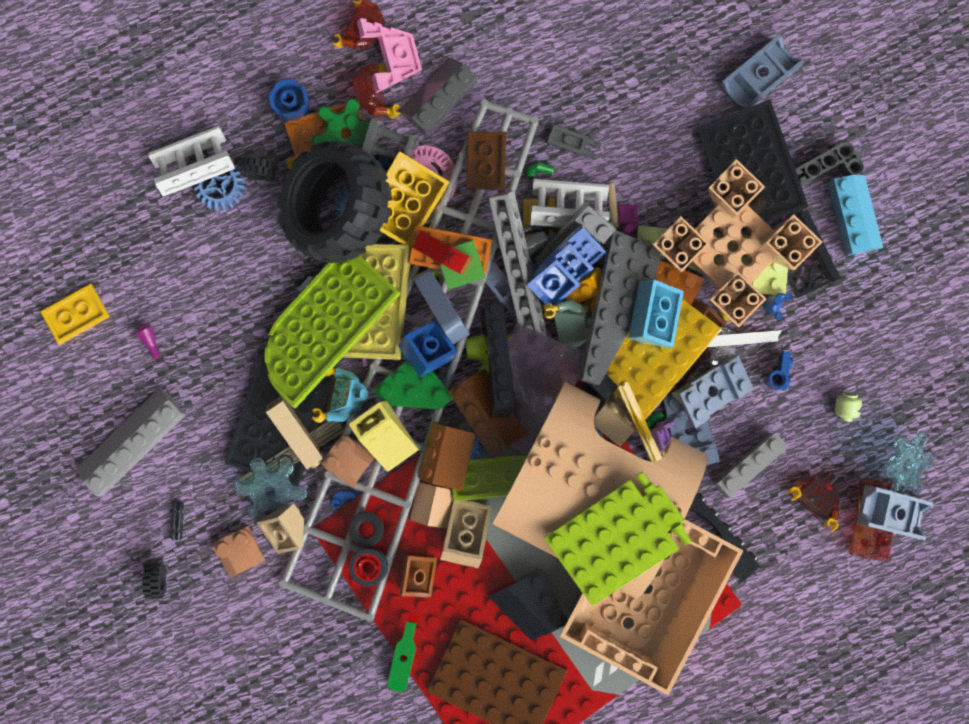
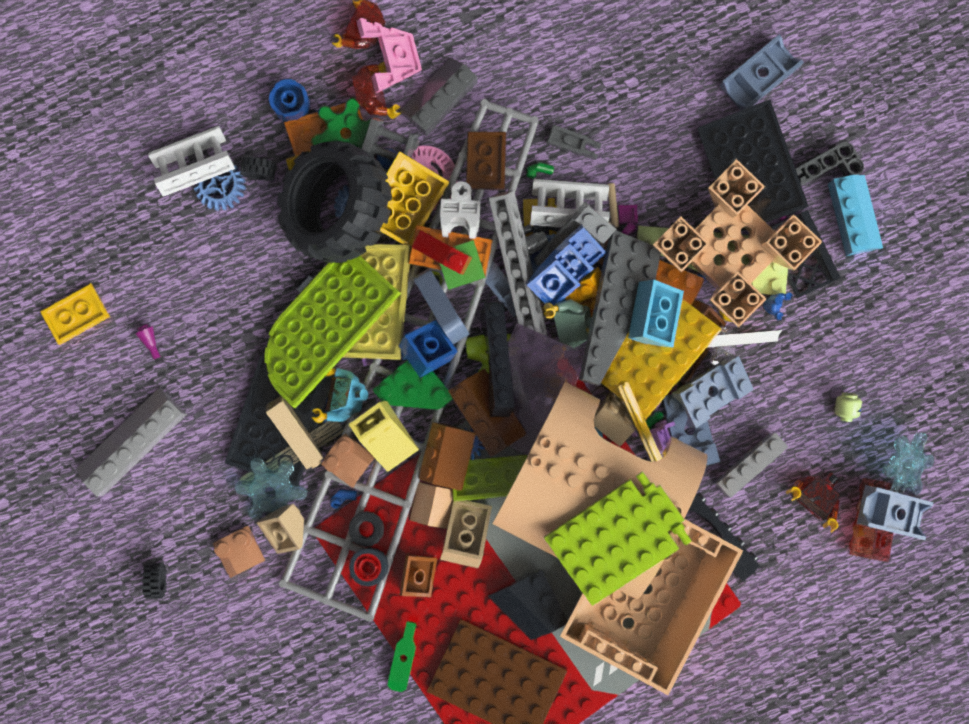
black axle [171,502,184,541] -> none
black panel [580,374,618,404] -> none
blue plate [765,351,793,391] -> none
none -> white piece [440,182,480,239]

